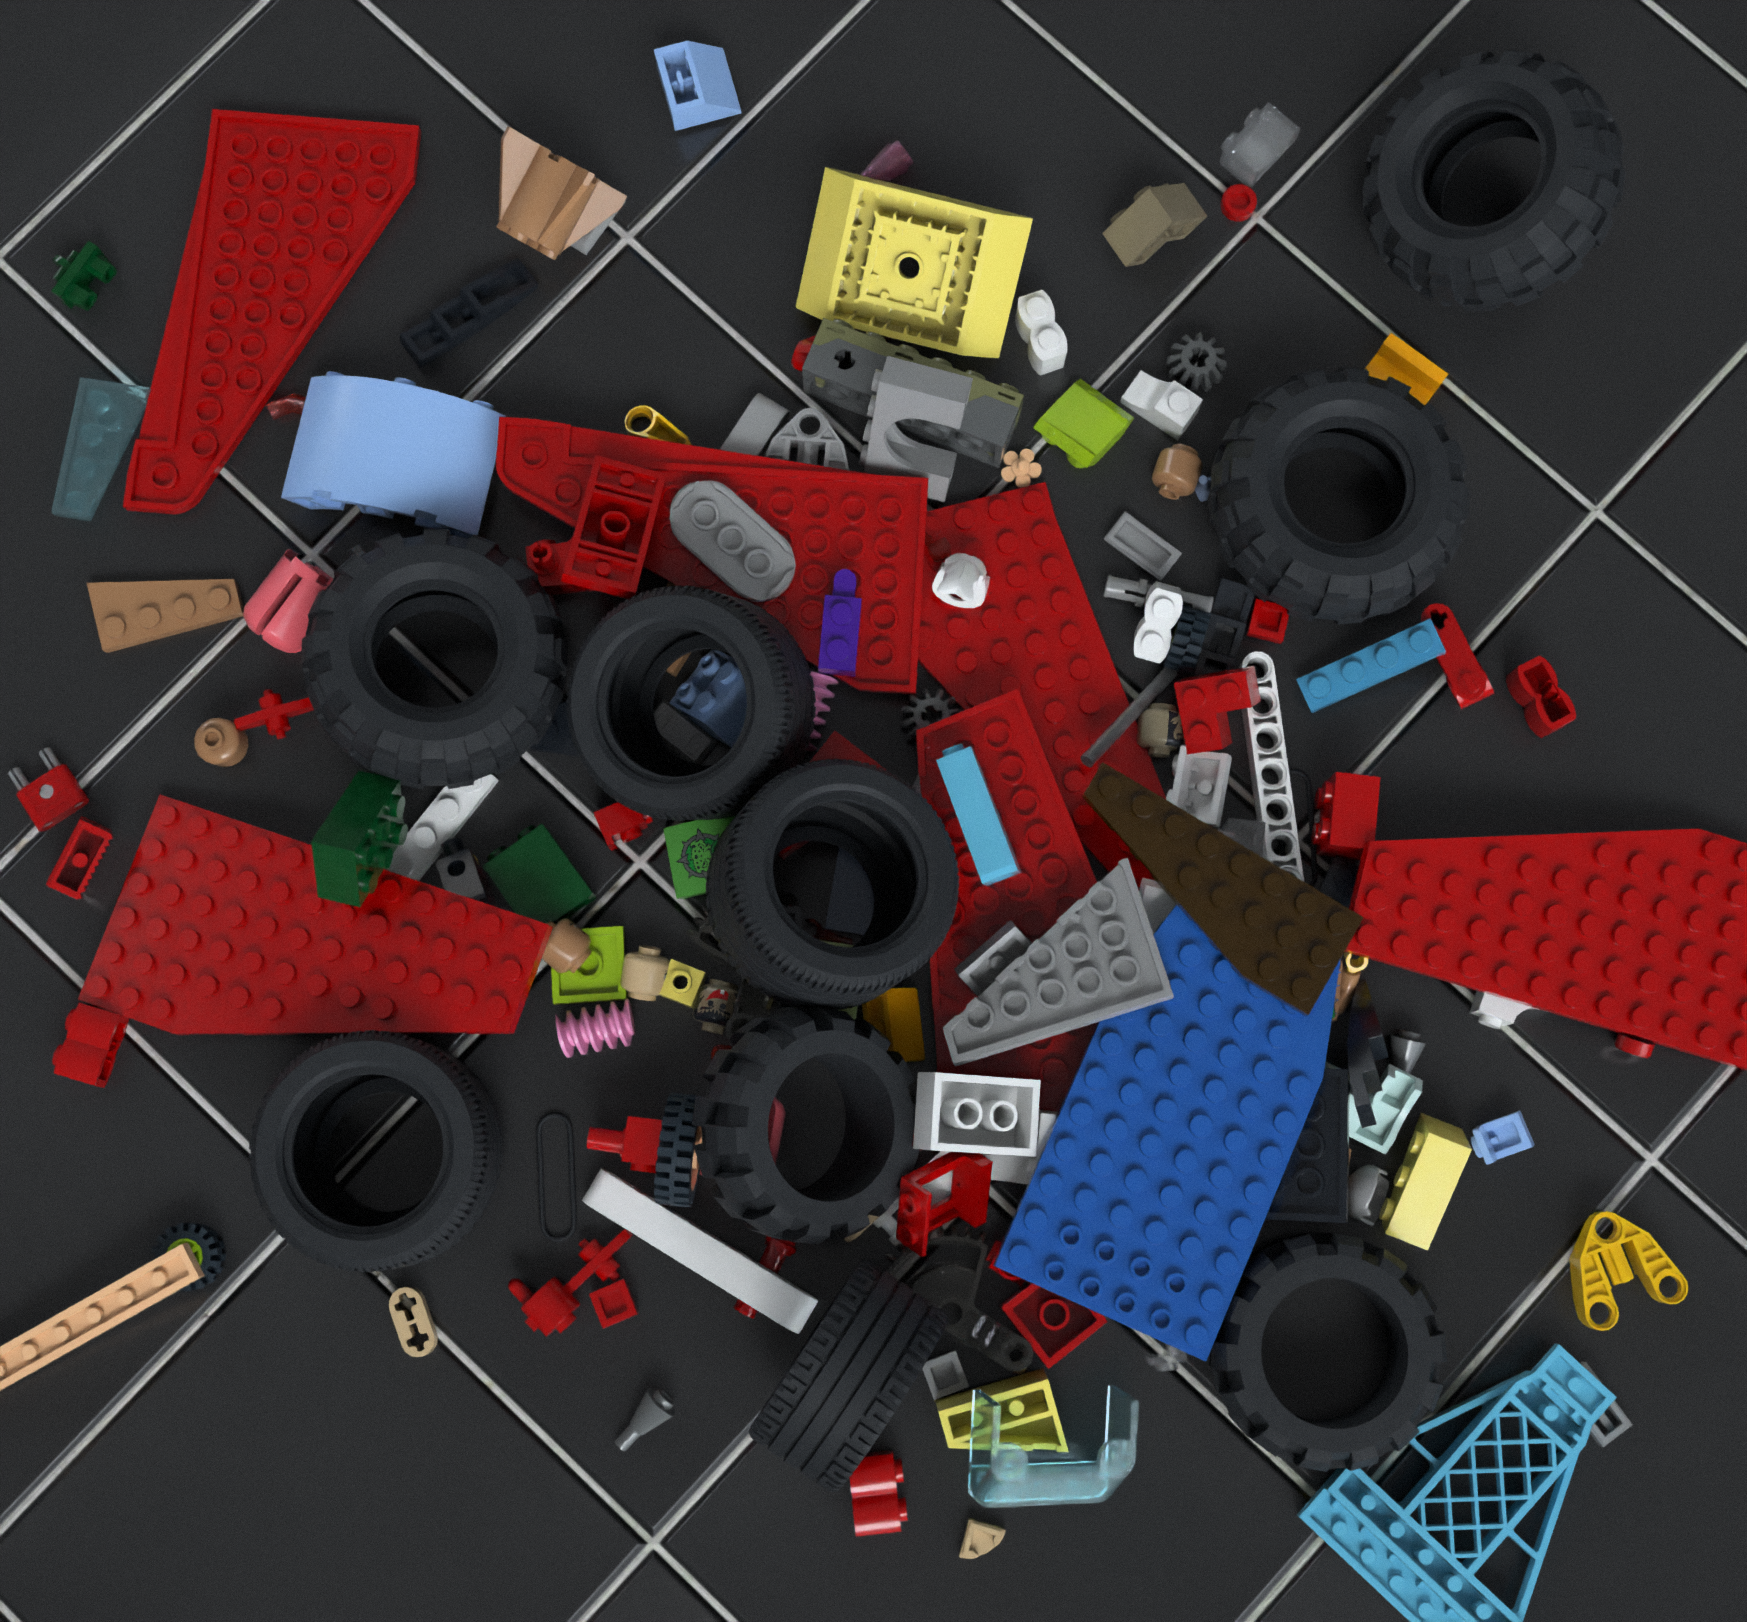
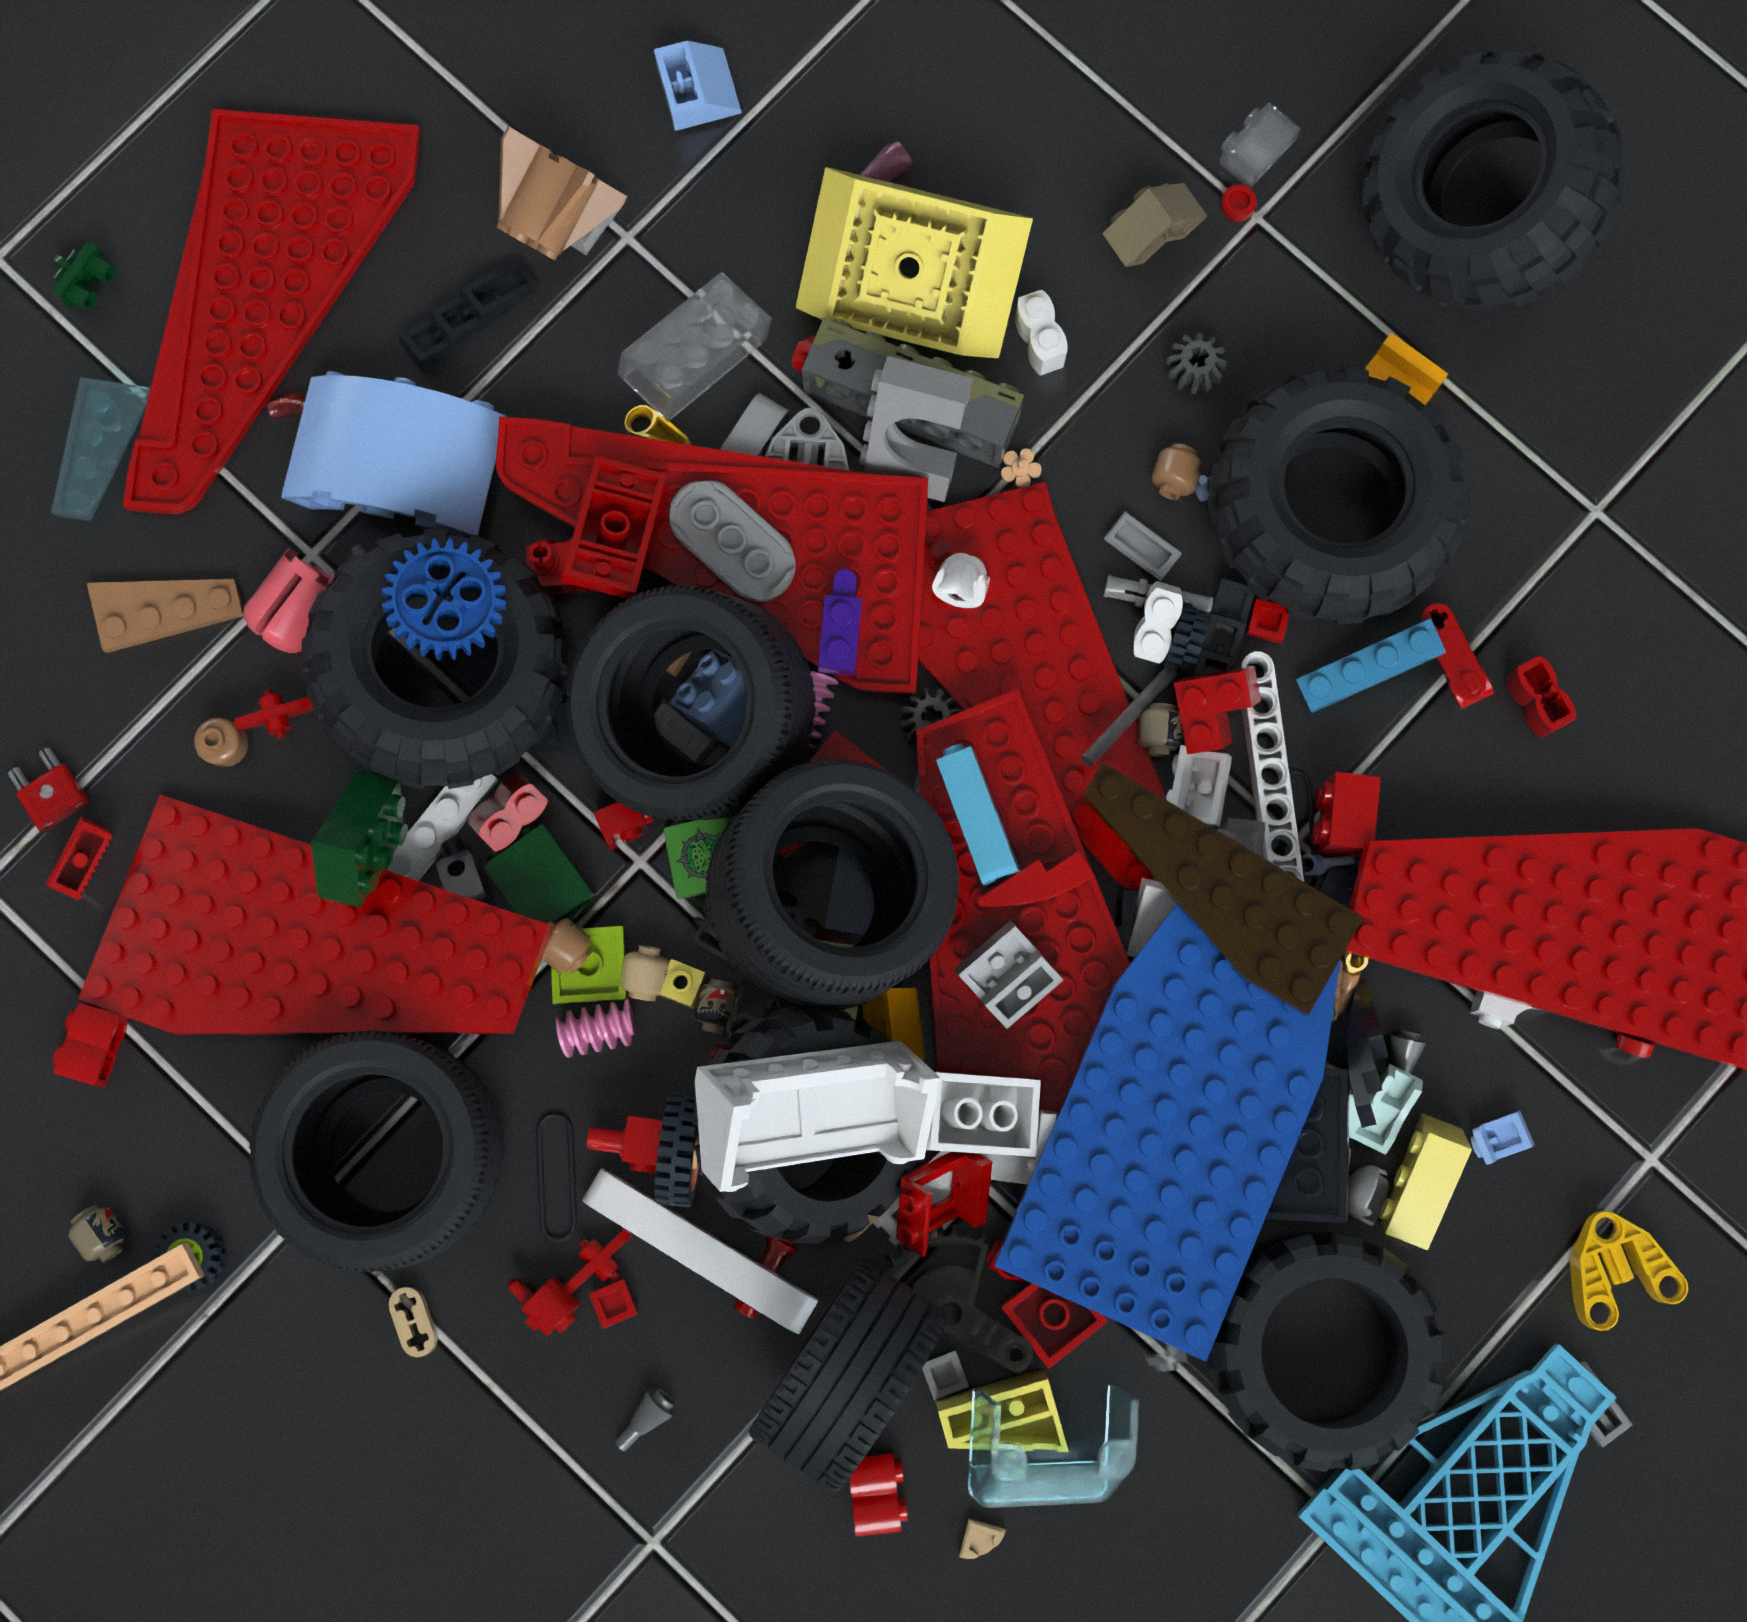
light grey wing [943,858,1174,1067] -> none
lime slope [1033,379,1134,468] -> none
white arch [1120,370,1203,441] -> none
none -> dark tan head [68,1205,127,1263]
none -> blue gear [381,538,506,660]
none -> brick [468,772,548,852]
none -> clear brick [618,272,772,422]
none -> white windscreen [695,1041,940,1192]
none -> red slope [976,851,1096,907]
none -> sand blue hand [1301,854,1355,876]

